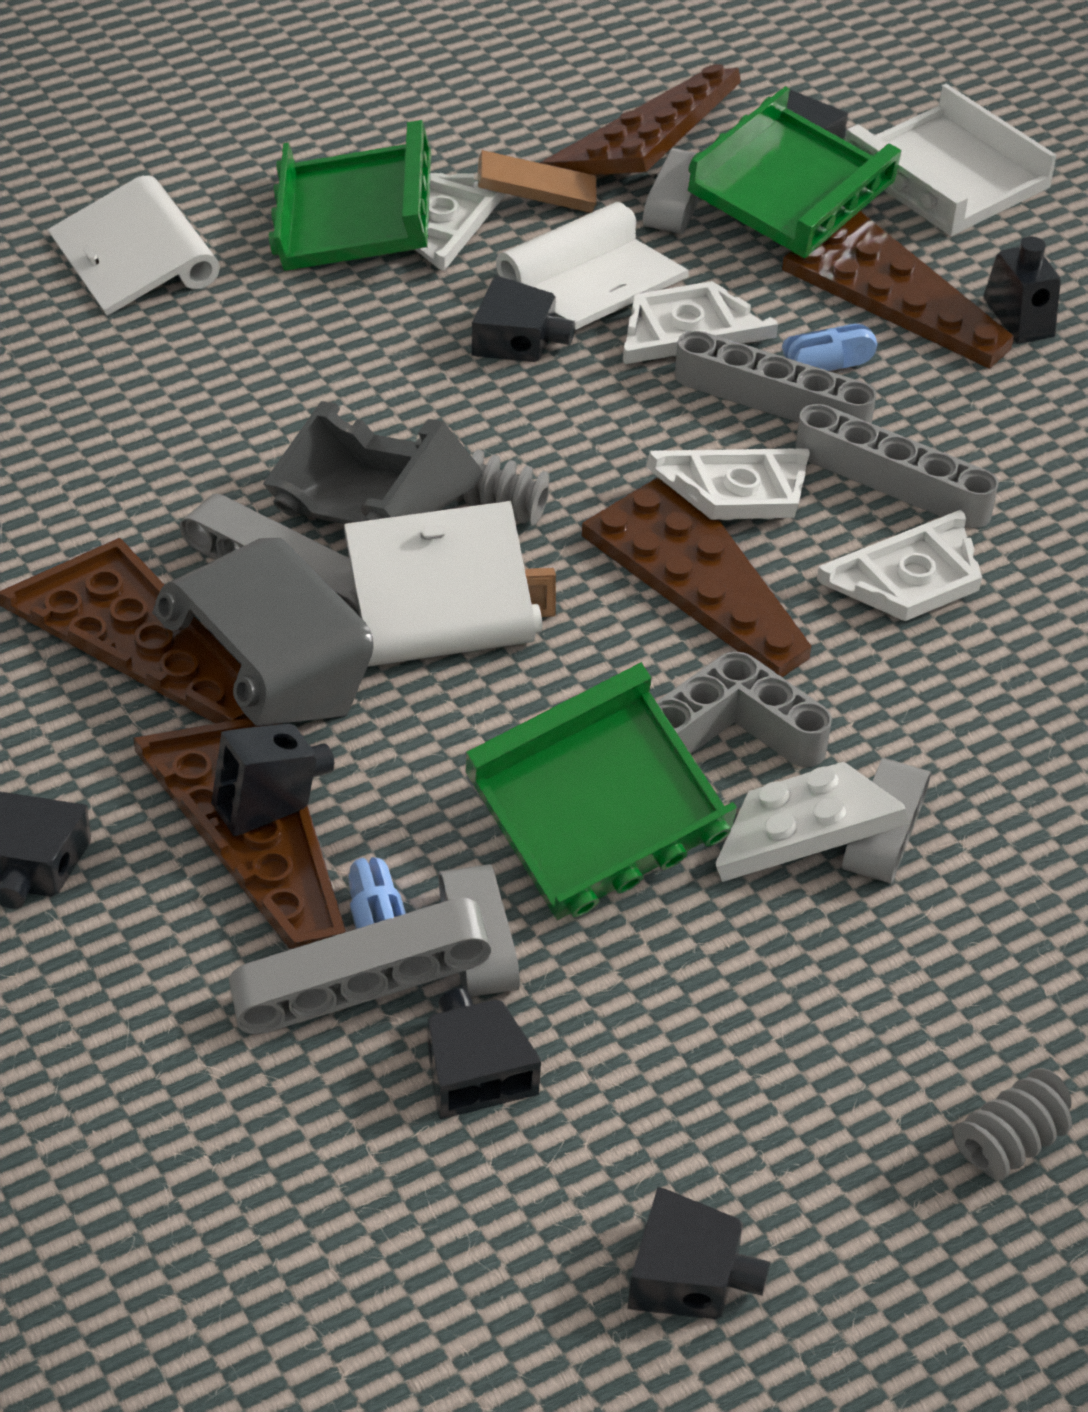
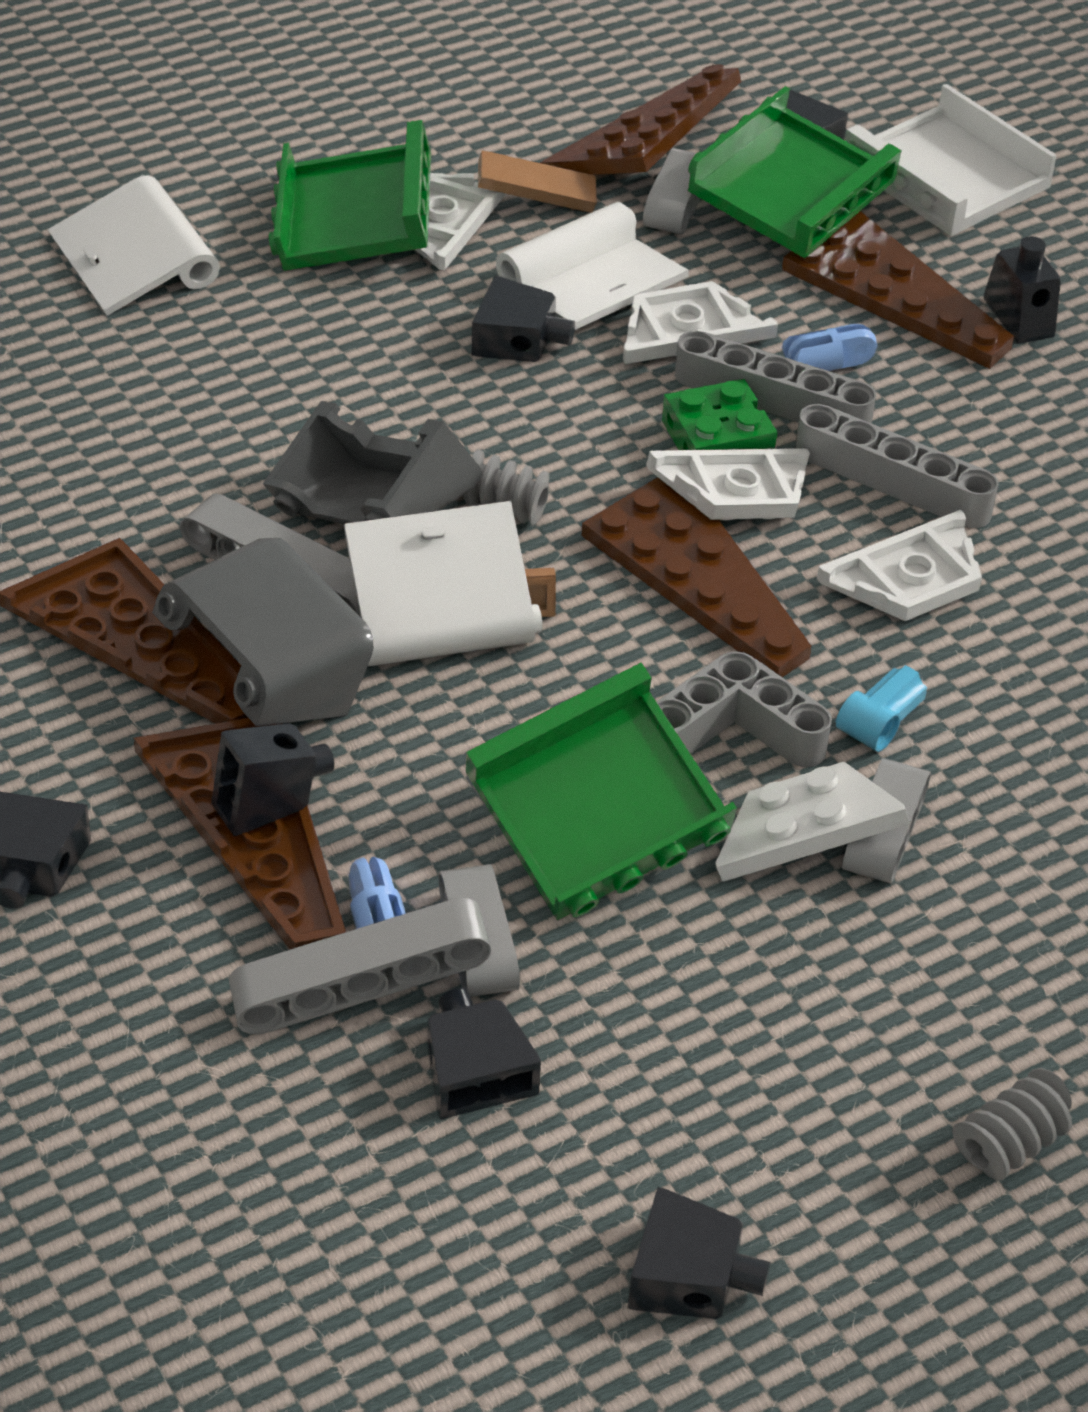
none -> green piece [662,379,778,450]
none -> medium azure piece [836,665,927,752]

